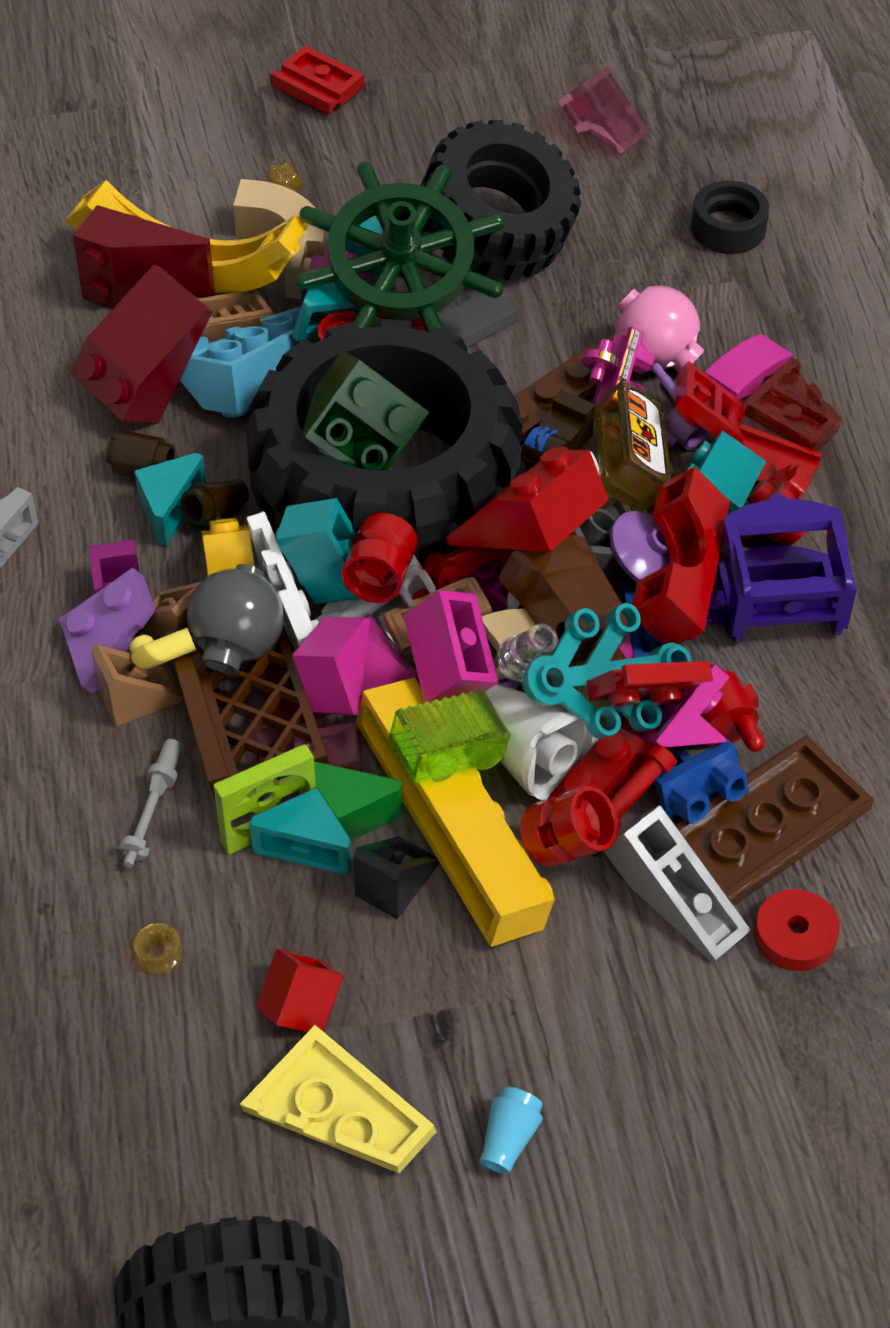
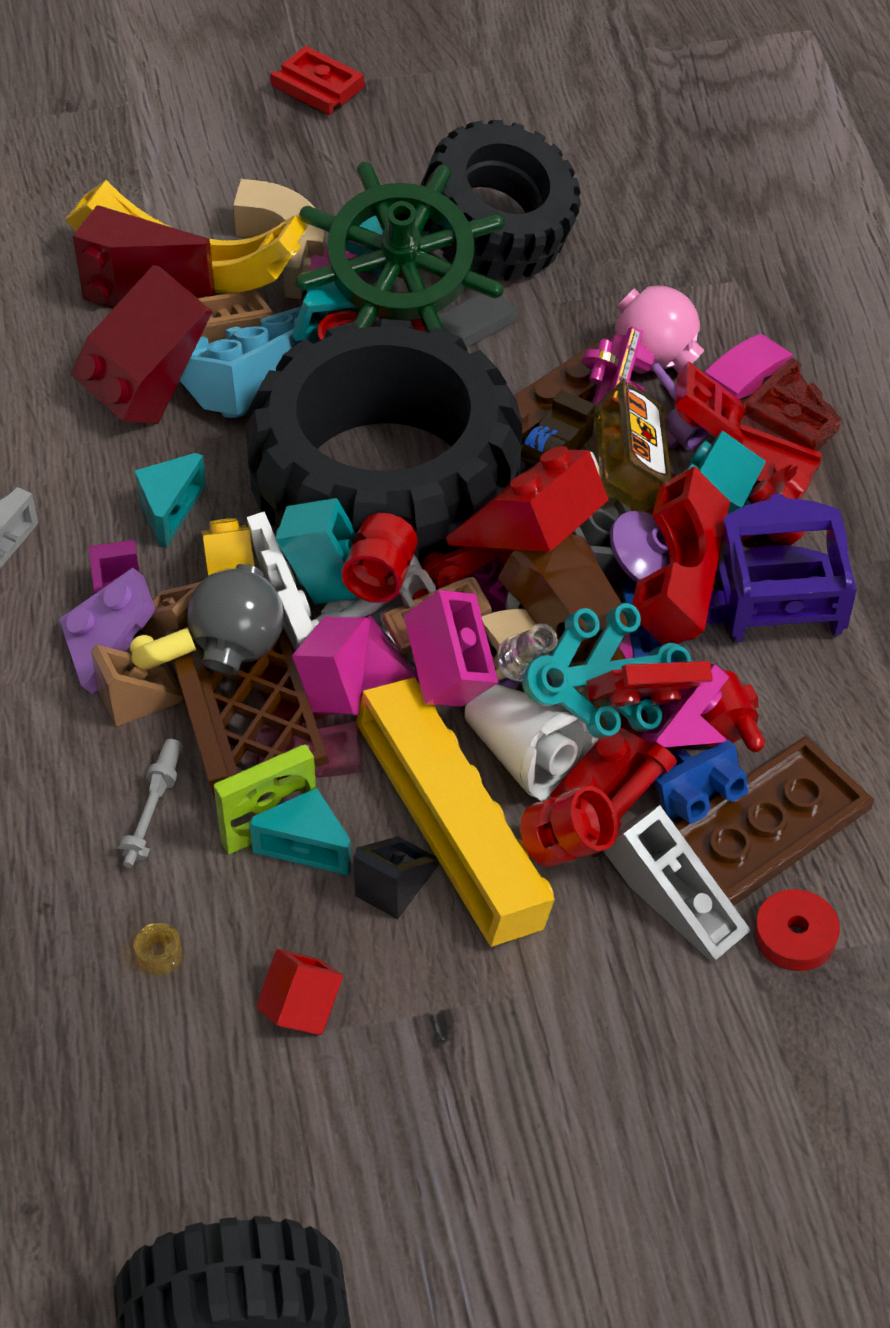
dark brown brick [106,430,175,478] -> none
dark brown cone [181,479,249,527] -> none
light yellow wing [240,1025,436,1173] -> none
clear yellow plate [265,160,305,193] -> none
dark green slope [302,350,429,471] -> none
green slope [314,761,403,841] -> none
clear neon green brick [389,688,511,783] -> none
medium azure cone [479,1087,543,1175] -> none
clear pink arch [557,67,649,156] -> none
black tyre [691,180,770,254] -> none

